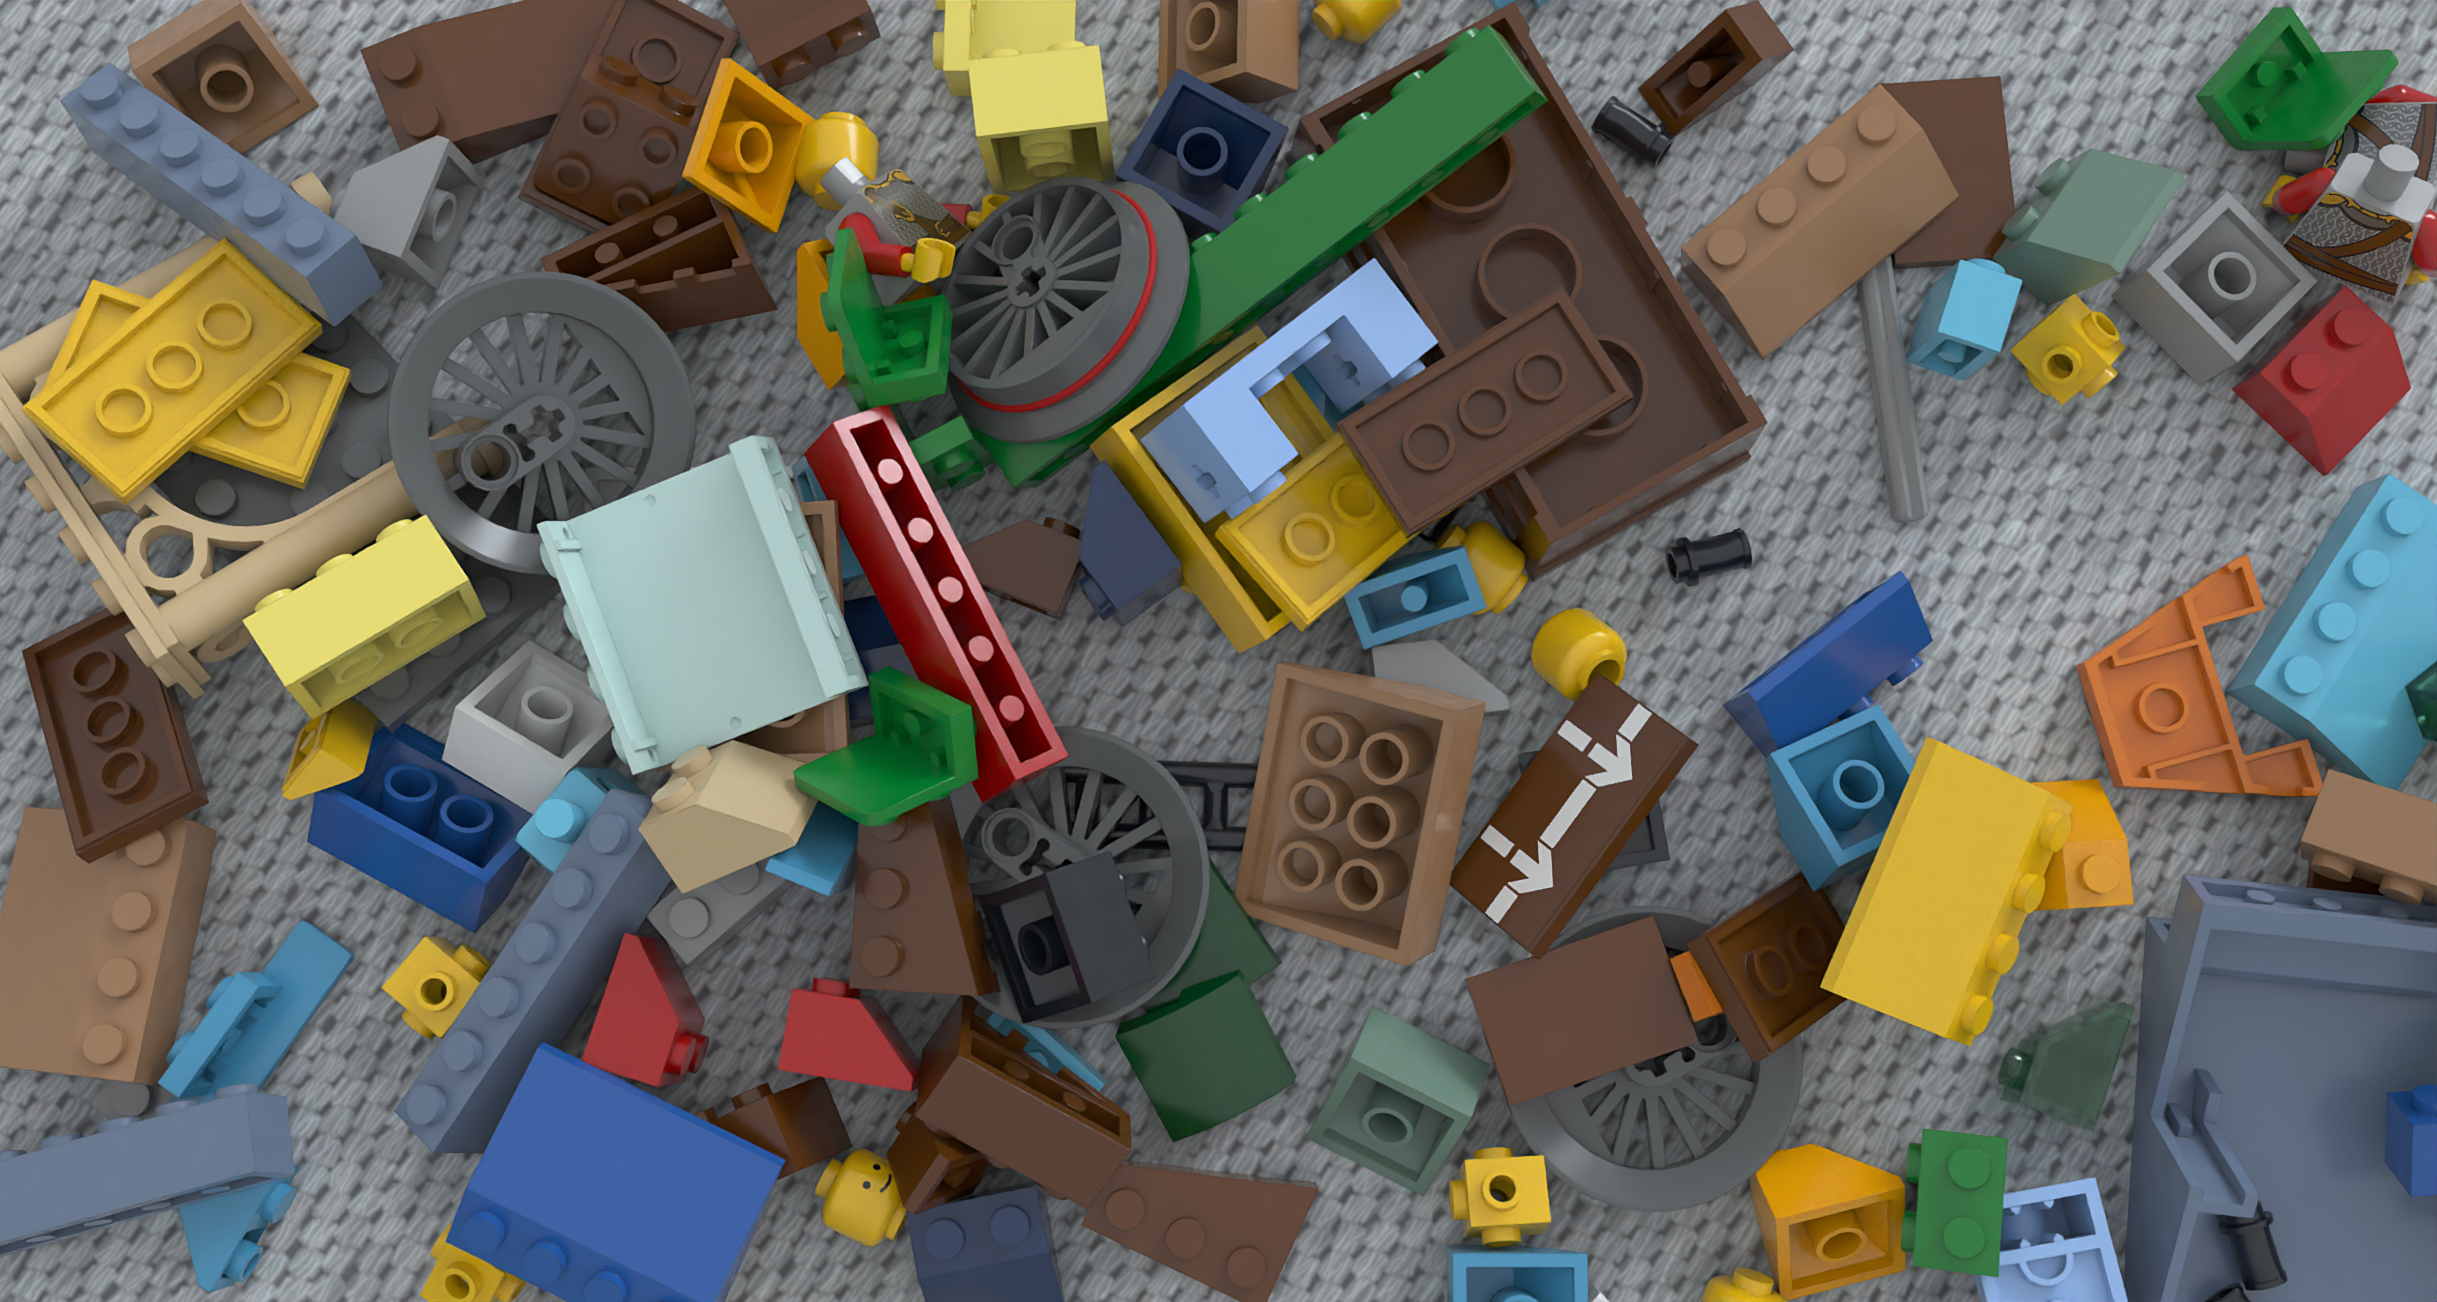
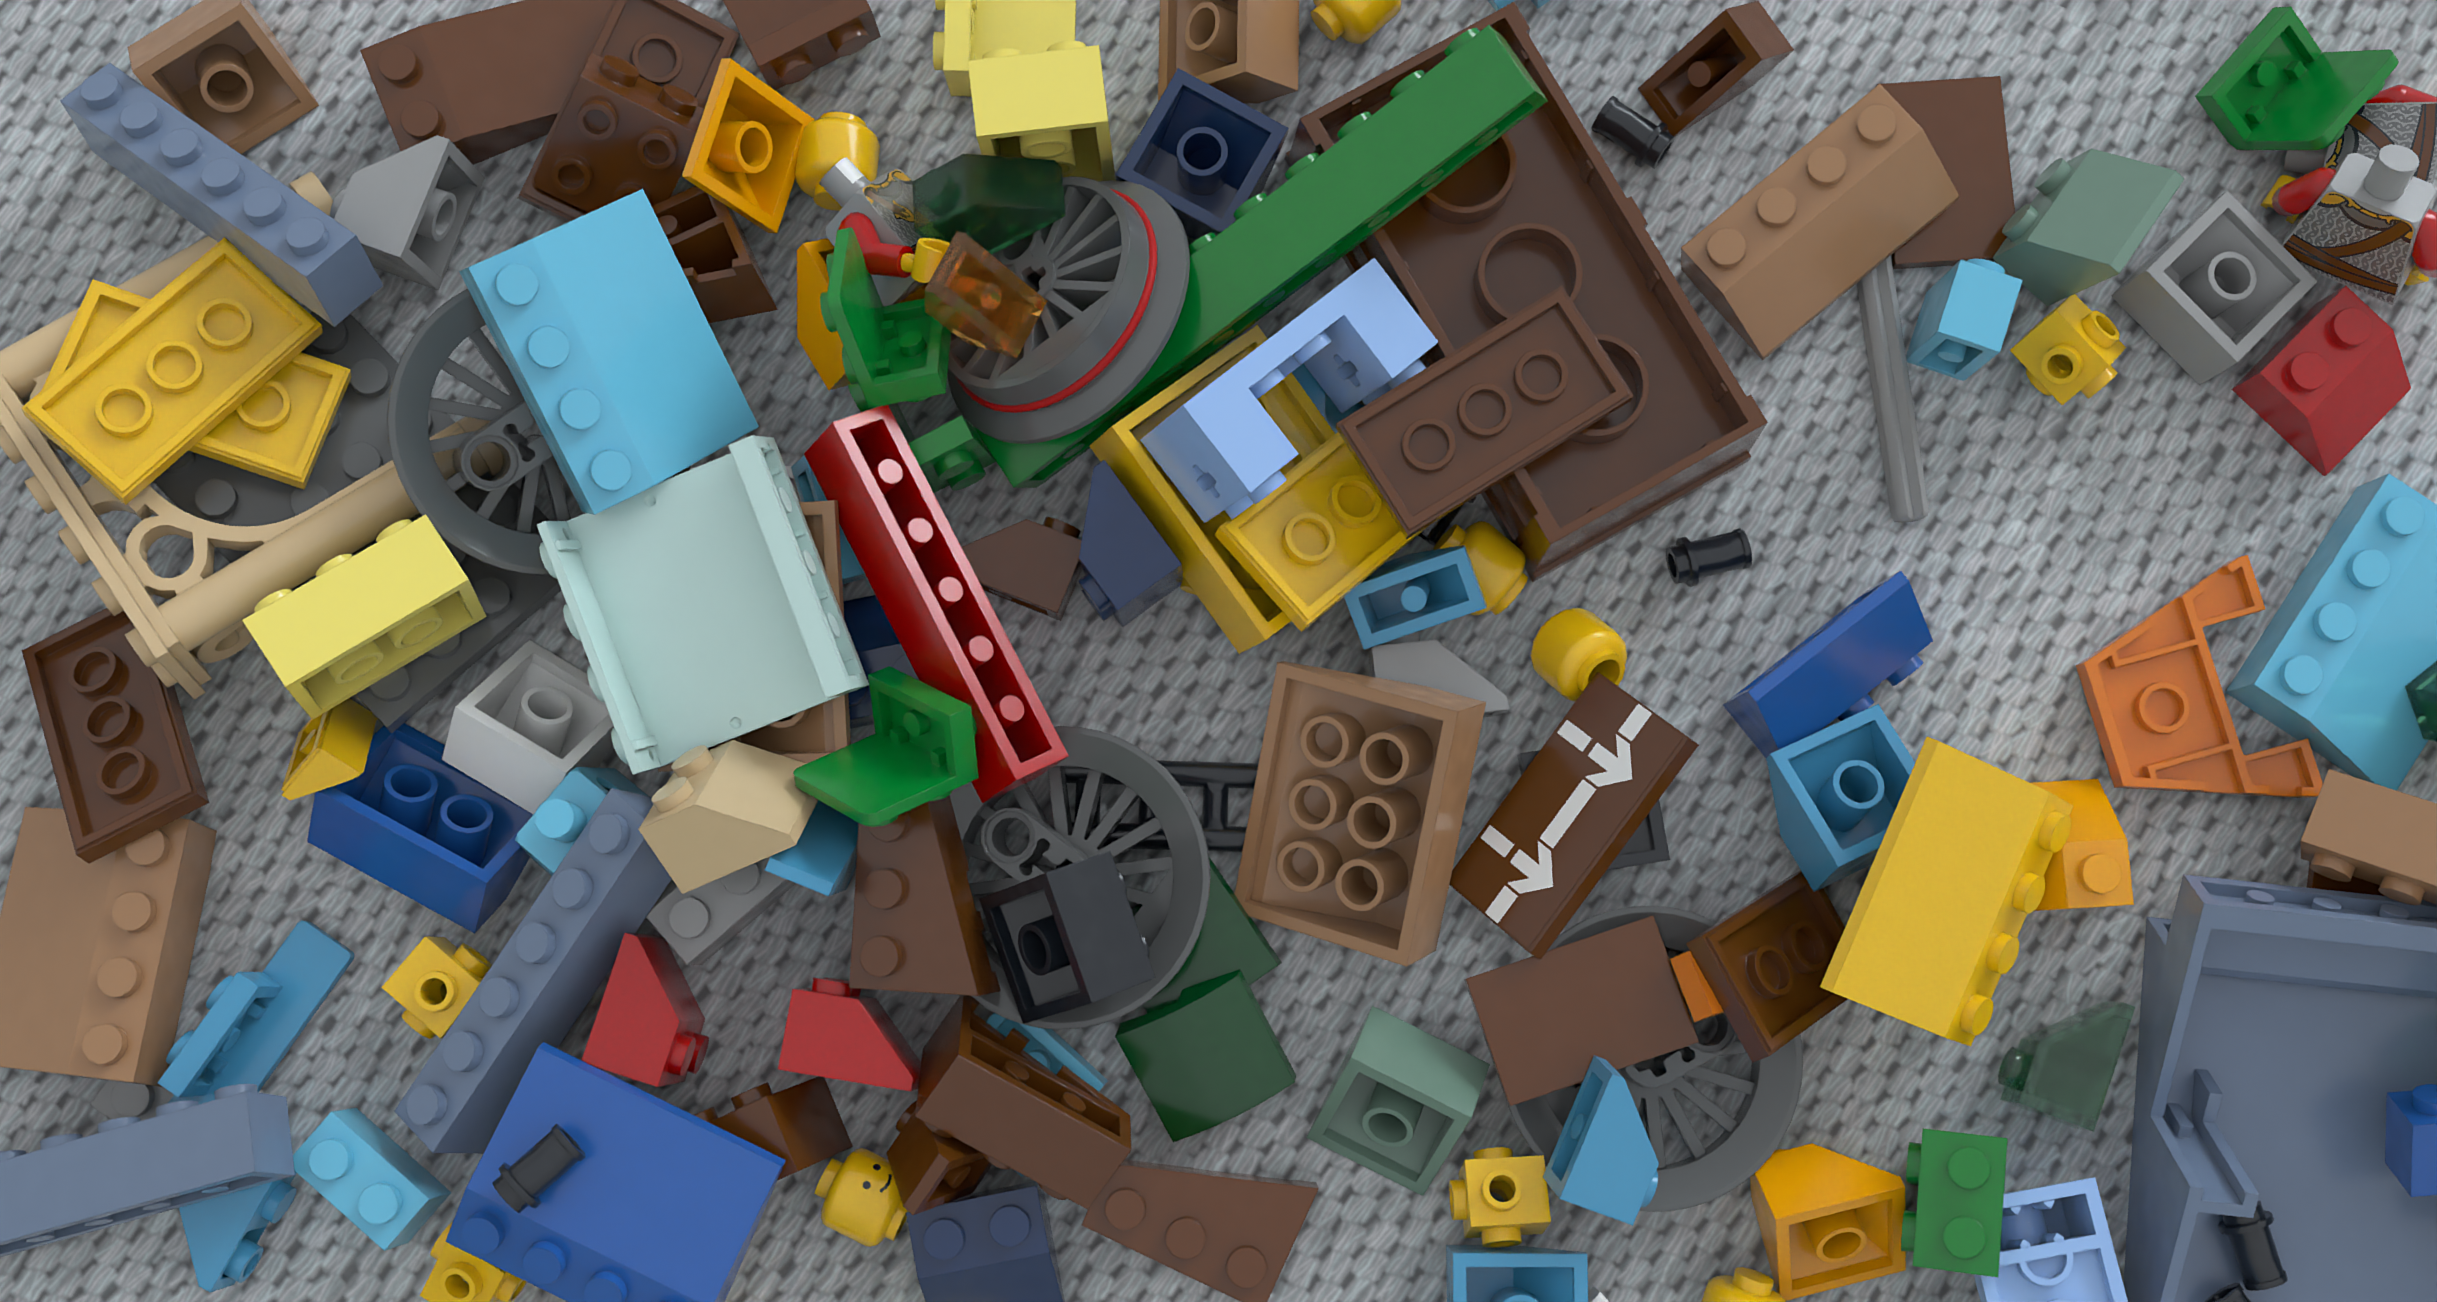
none -> medium azure brick [293,1108,452,1251]
none -> medium azure slope [459,189,759,515]
none -> black pin [492,1123,586,1213]
none -> clear green slope [912,154,1066,270]
none -> clear orange slope [924,231,1048,358]
none -> dark azure slope [1543,1055,1659,1226]

